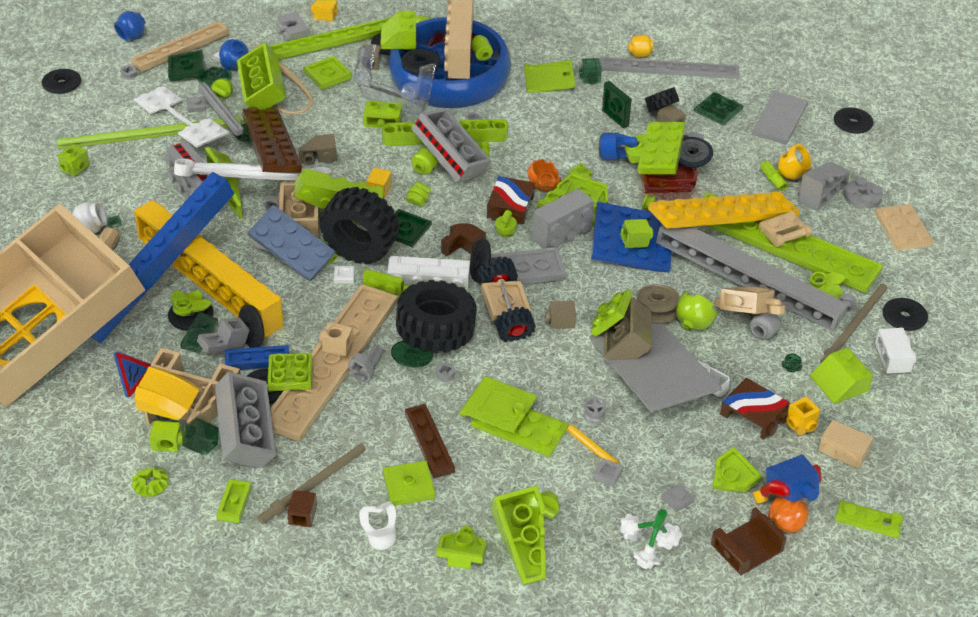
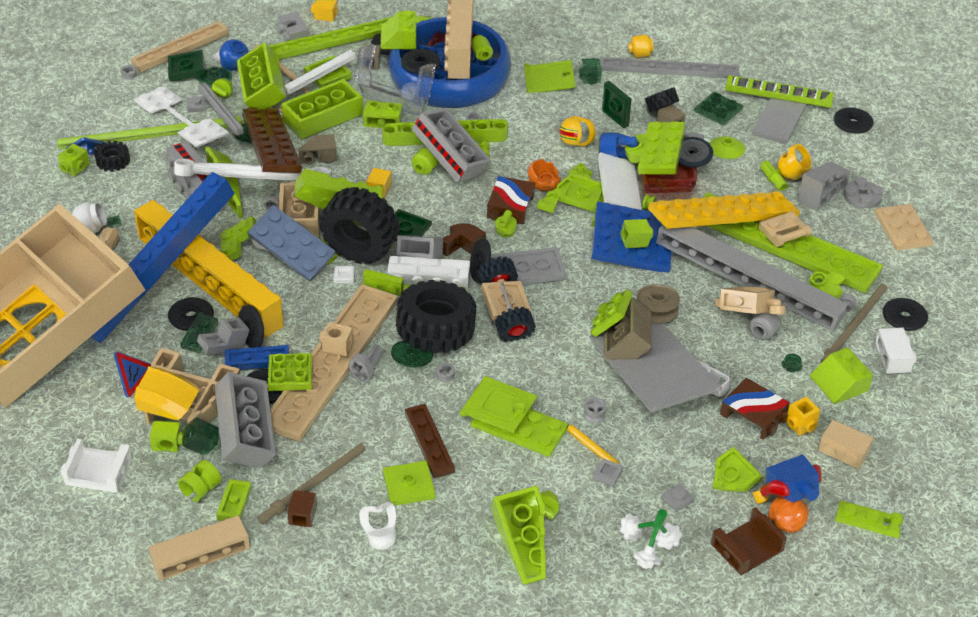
black wheel [42,69,81,94] -> none
blue piece [113,11,146,42] -> none
lime gear [132,466,169,497] -> none
lime plate [171,290,211,316] -> none
lime piece [406,181,431,207] -> none
lime plate [436,525,487,569] -> none
light grey brick [532,188,594,248] -> none
dark tan brick [546,301,576,329] -> none
lime cylinder [676,292,718,331] -> none
none -> white panel [61,439,132,493]
none -> blue piece [66,137,107,155]
none -> black tyre [94,141,130,172]
none -> tan brick [148,515,250,581]
none -> lime wheel [178,460,222,503]
none -> lime plate [220,216,257,261]
none -> lime brick [281,79,363,140]
none -> white axle [284,50,356,94]
none -> light grey brick [396,235,443,258]
none -> yellow helmet [559,116,596,146]
none -> white tile [598,152,642,210]
none -> lime dish [709,136,745,159]
none -> lime tile [725,75,834,108]

